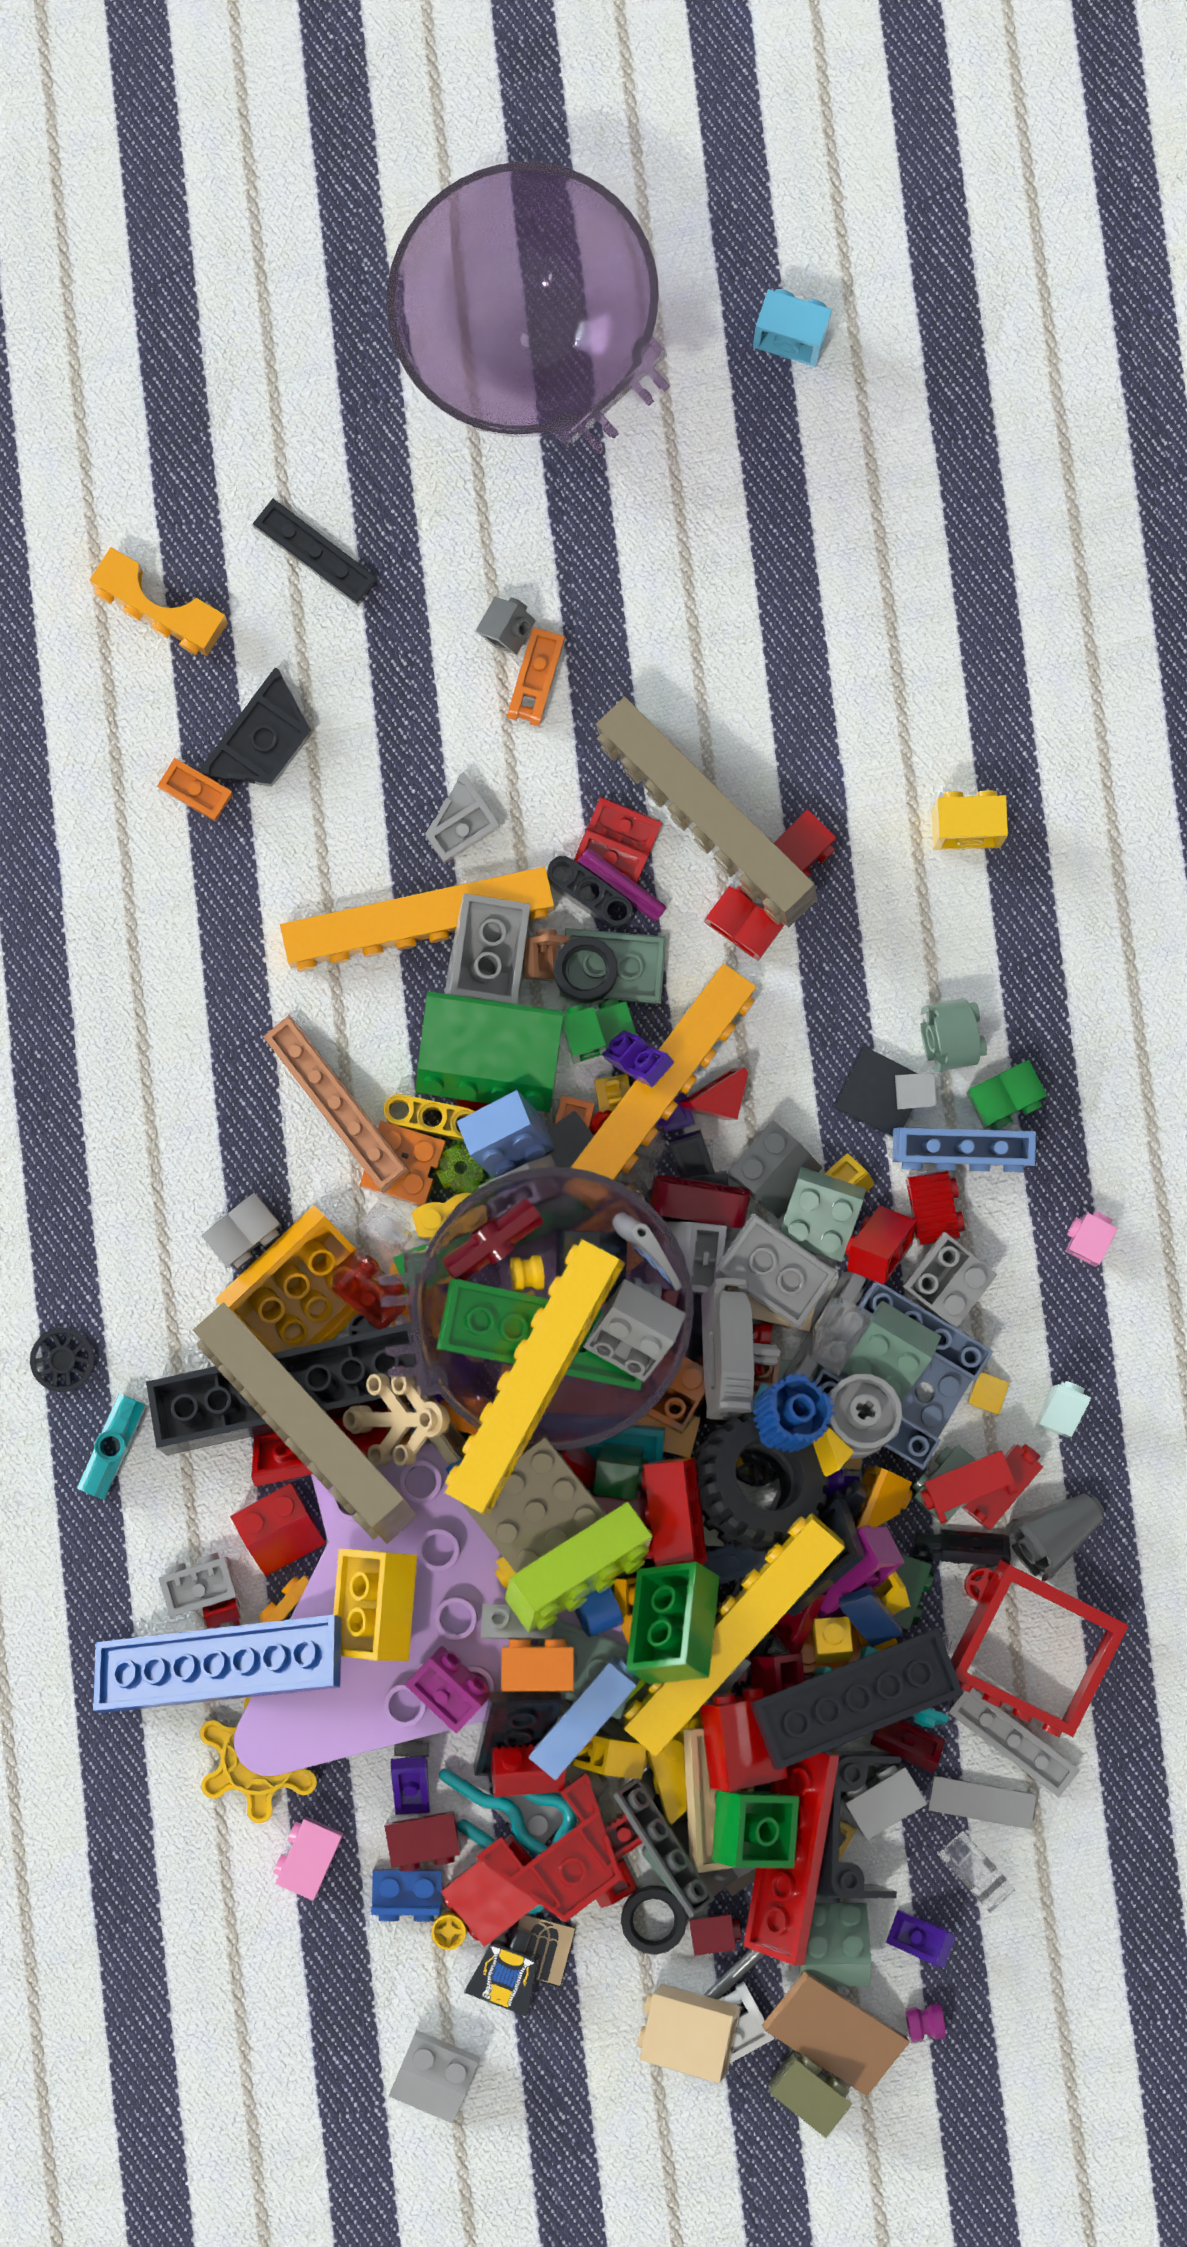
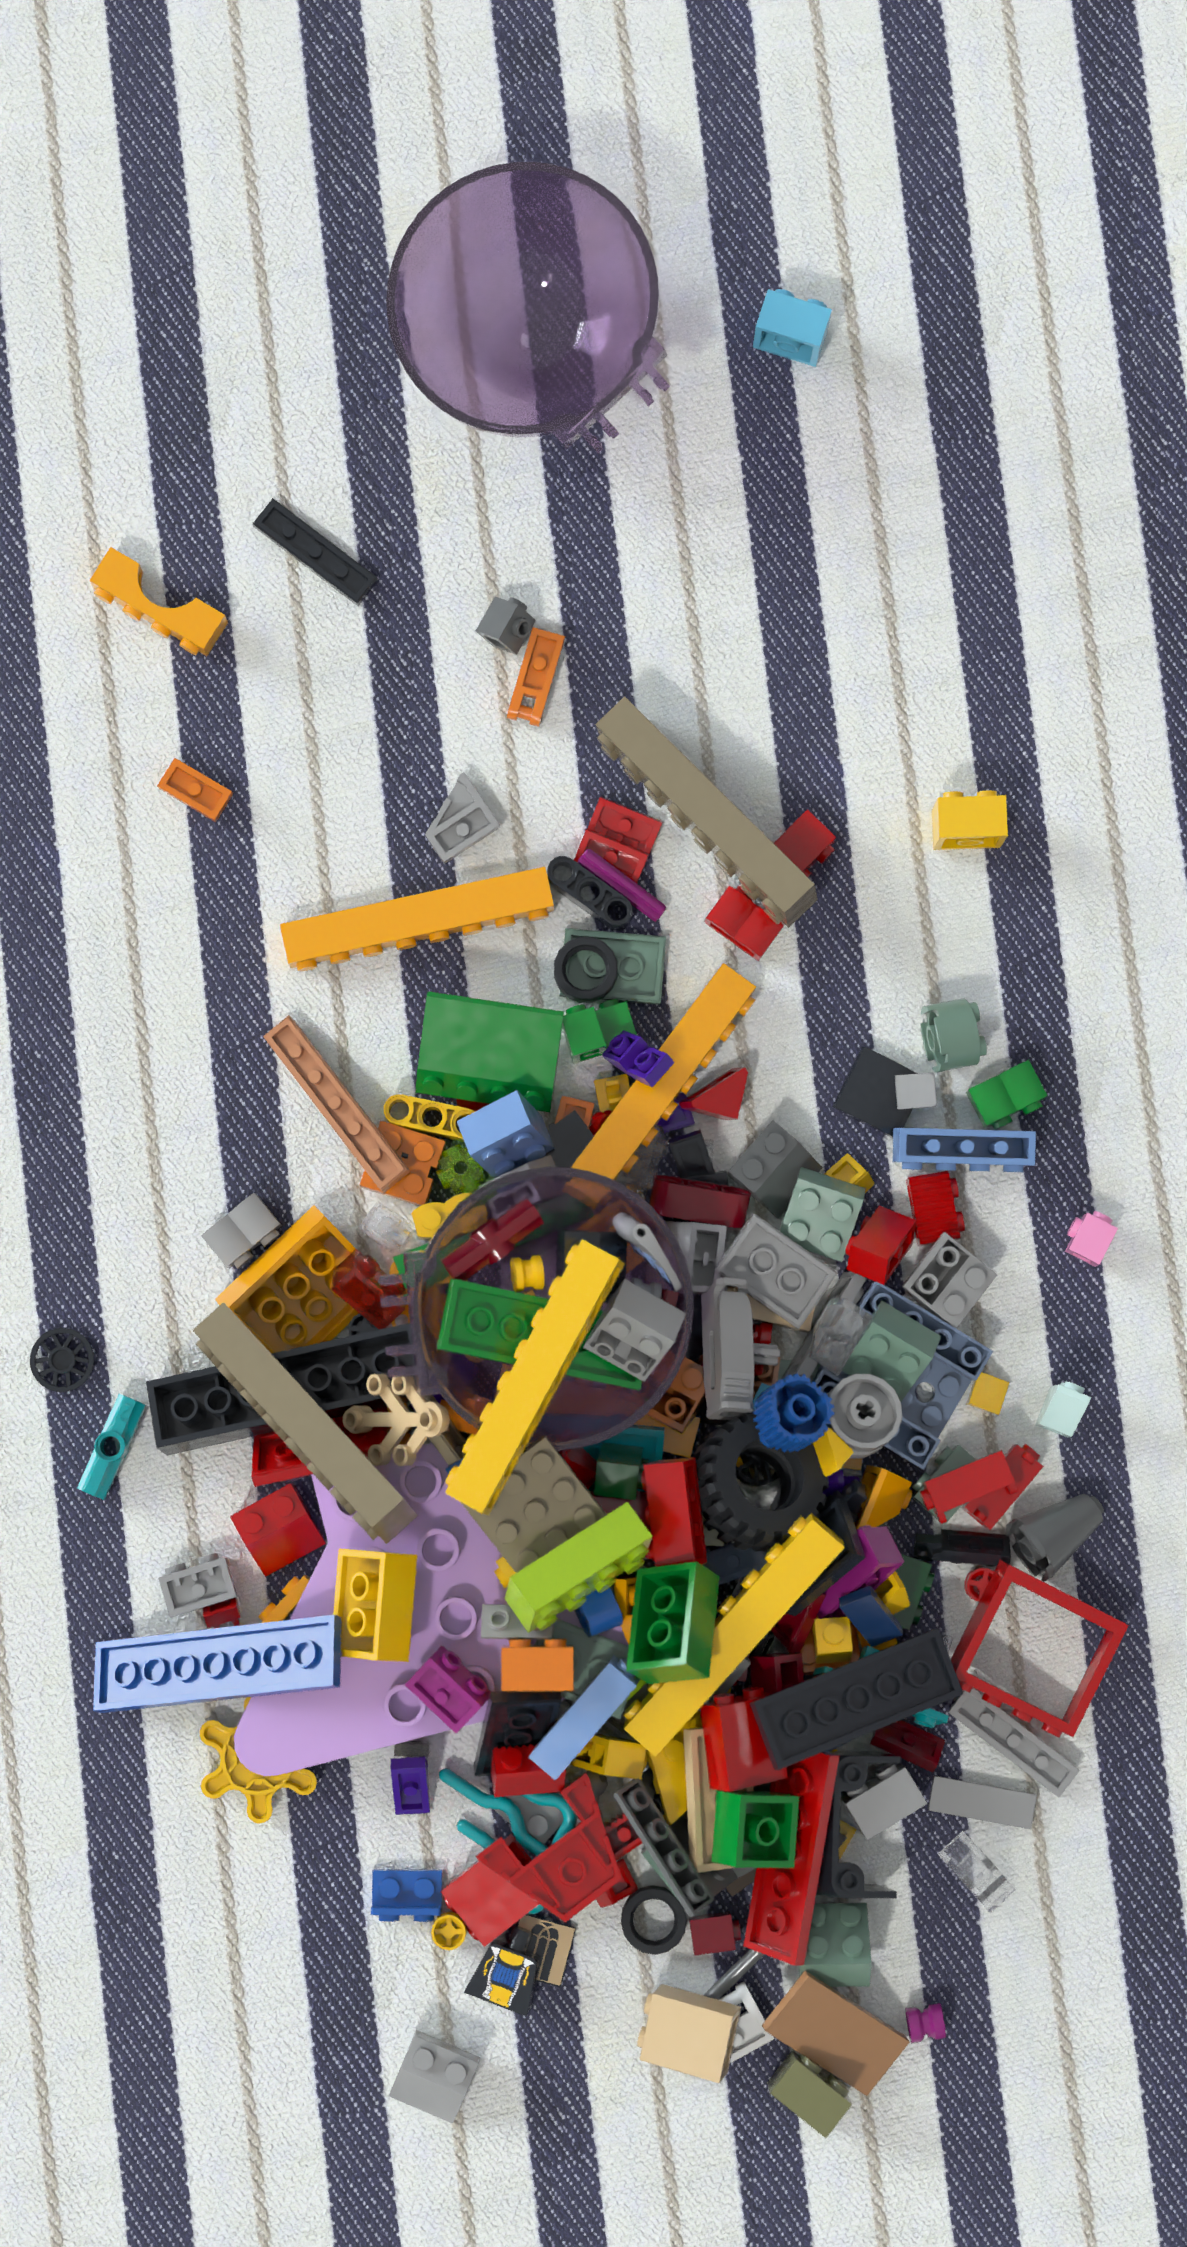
black wing [198,667,312,787] -> none
bright pink brick [273,1816,344,1901] -> none
dark red brick [384,1811,461,1872] -> none
light grey slope [445,893,530,1004] -> none
nougat bracket [524,929,569,981] -> none
dark purple slope [886,1910,956,1968] -> none

